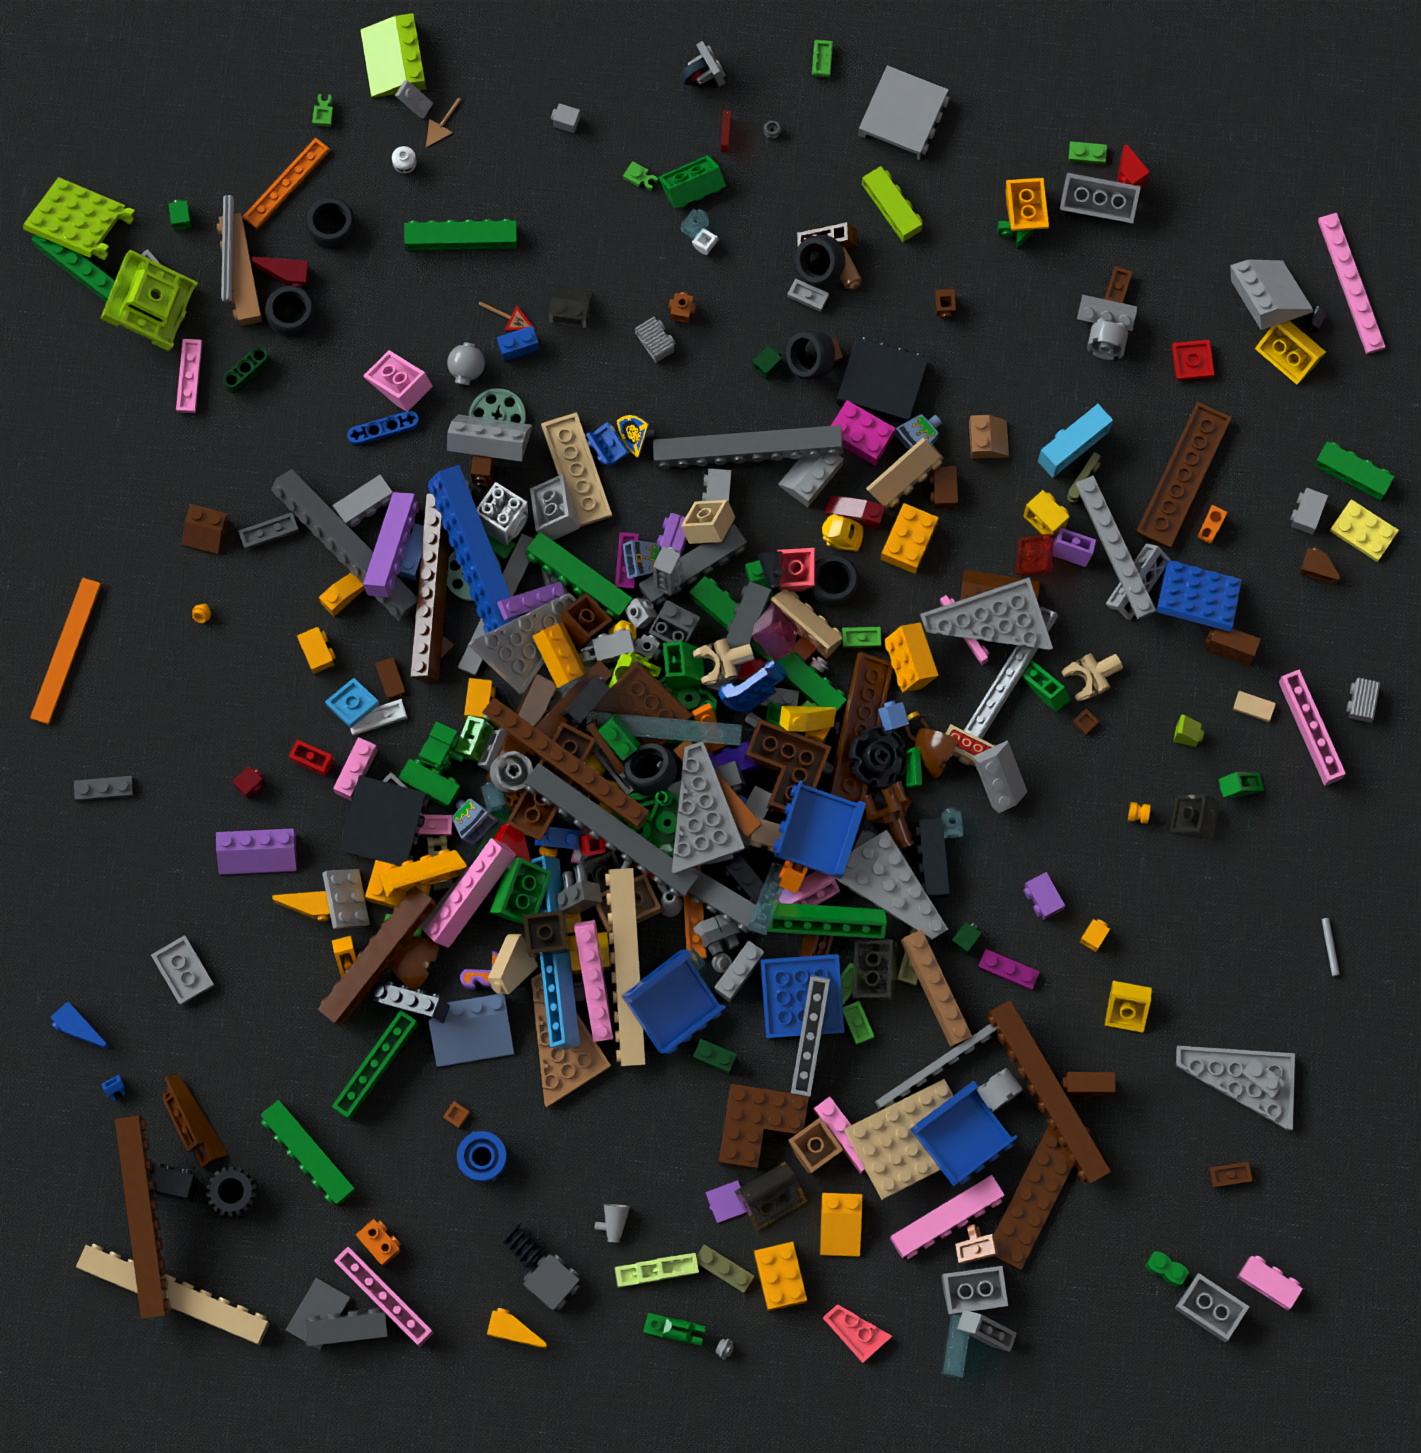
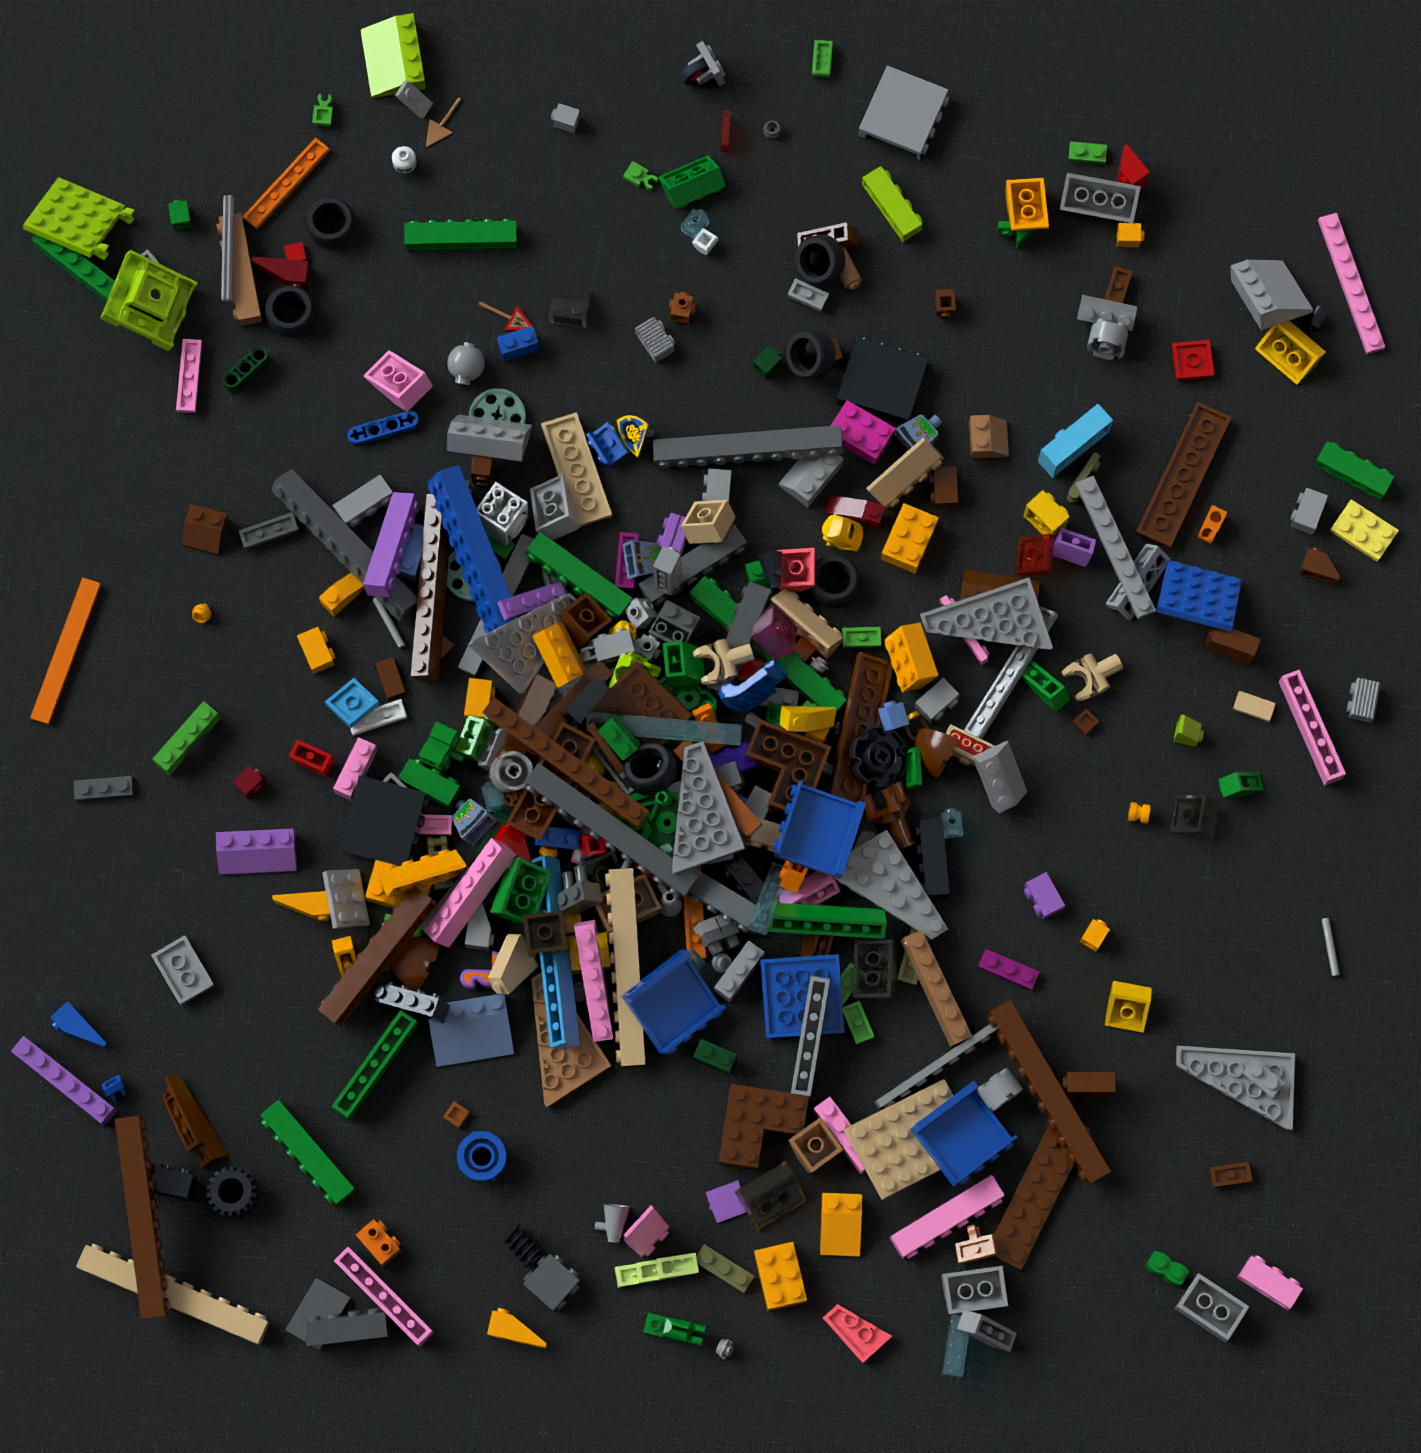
dark green brick [951,922,981,955] -> none
none -> medium lavender brick [11,1036,117,1127]
none -> bright green arch [153,701,221,776]
none -> red tile [284,242,307,261]
none -> light grey bar [373,597,406,649]
none -> light grey slope [465,903,495,951]
none -> bright pink slope [624,1206,669,1258]
none -> light grey brick [915,678,959,723]
none -> light orange brick [1117,223,1144,248]

